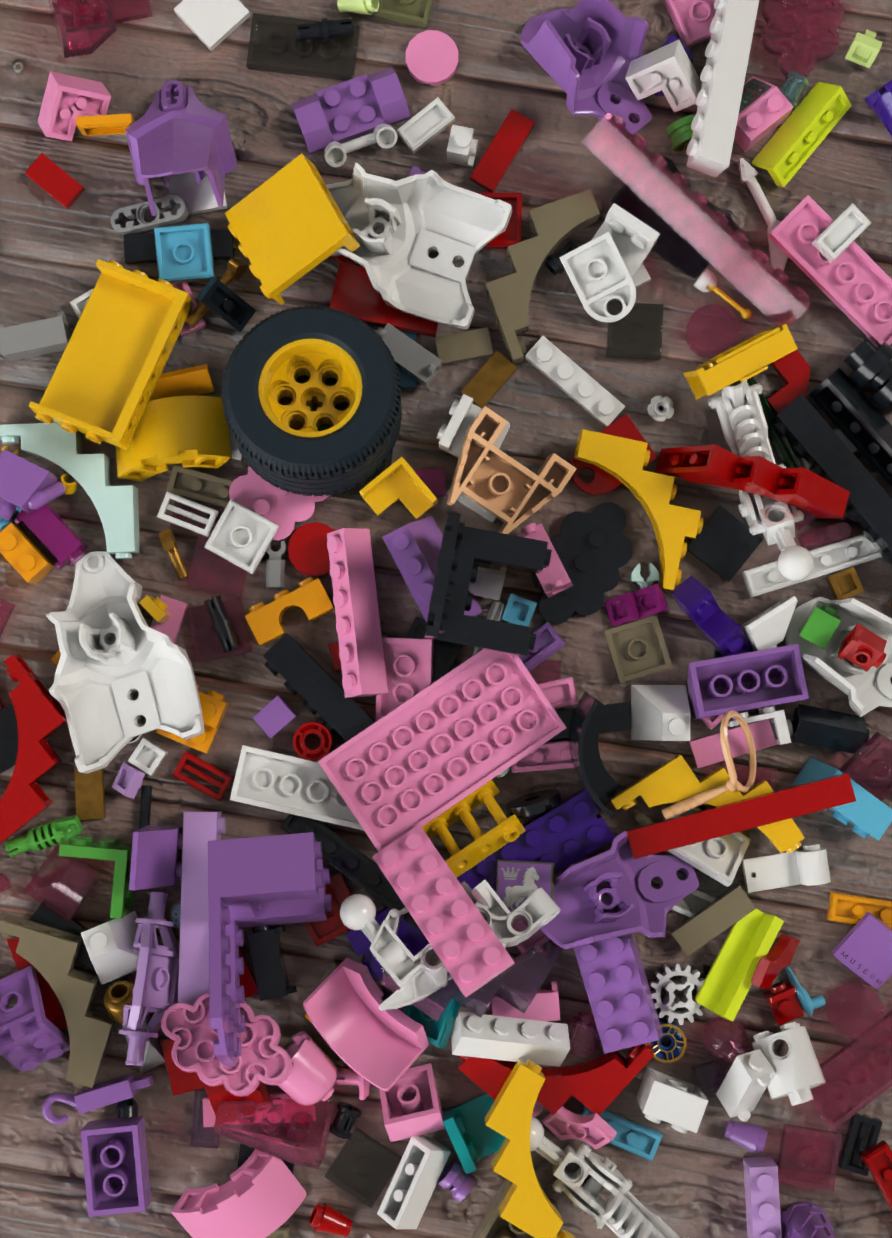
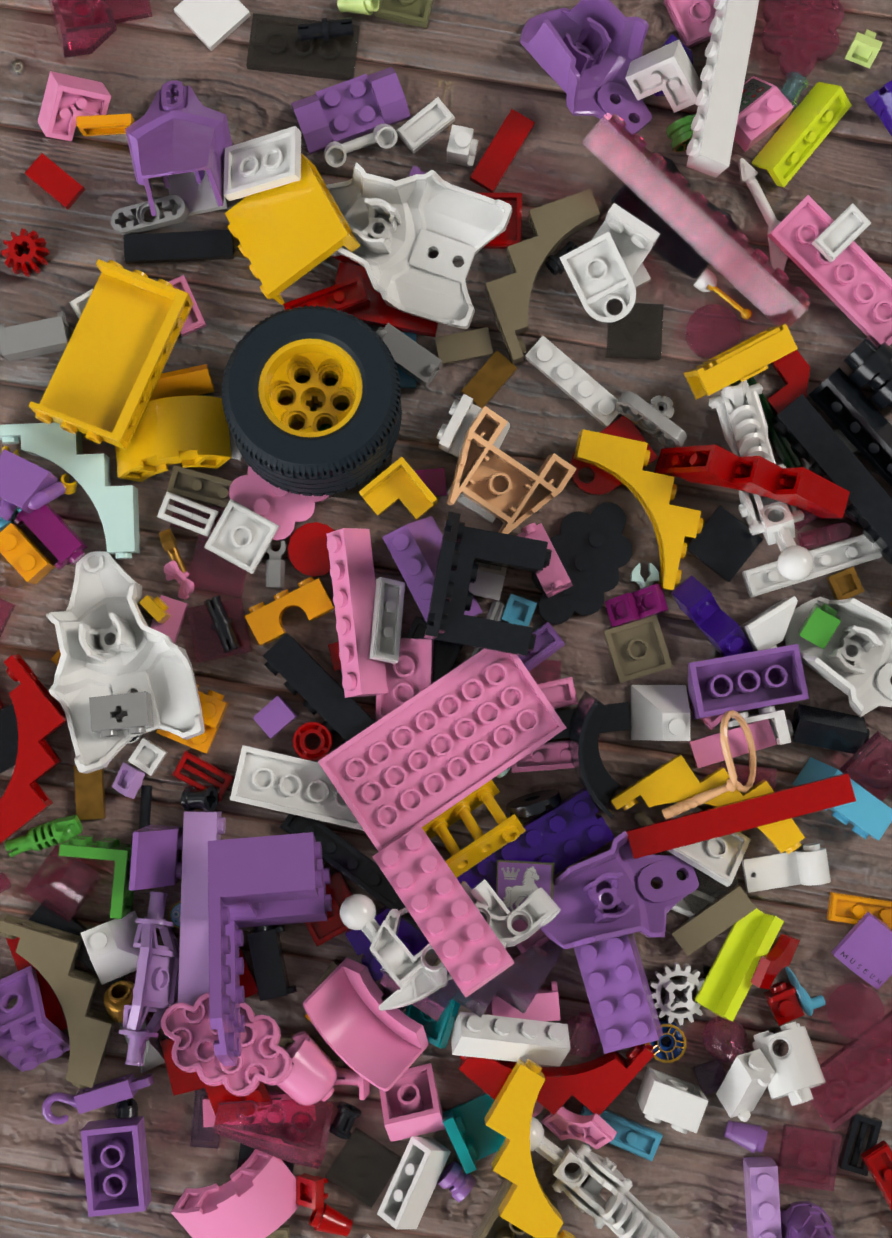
medium azure tile [154,223,215,283] -> none
pearl gold piece [185,258,246,328] -> none
black plate [197,276,257,332] -> none
bright pink tile [406,30,458,86] -> none
red brick [837,623,887,672] -> none
none -> red gear [1,228,50,277]
none -> light grey brick [89,691,154,737]
none -> bright pink piece [164,560,195,600]
none -> black bush [181,786,218,812]
none -> white plate [223,126,301,201]
none -> red tile [283,275,370,312]
none -> red tile [296,1173,328,1210]
none -> white tile [369,577,405,664]
none -> light grey beam [615,391,687,448]

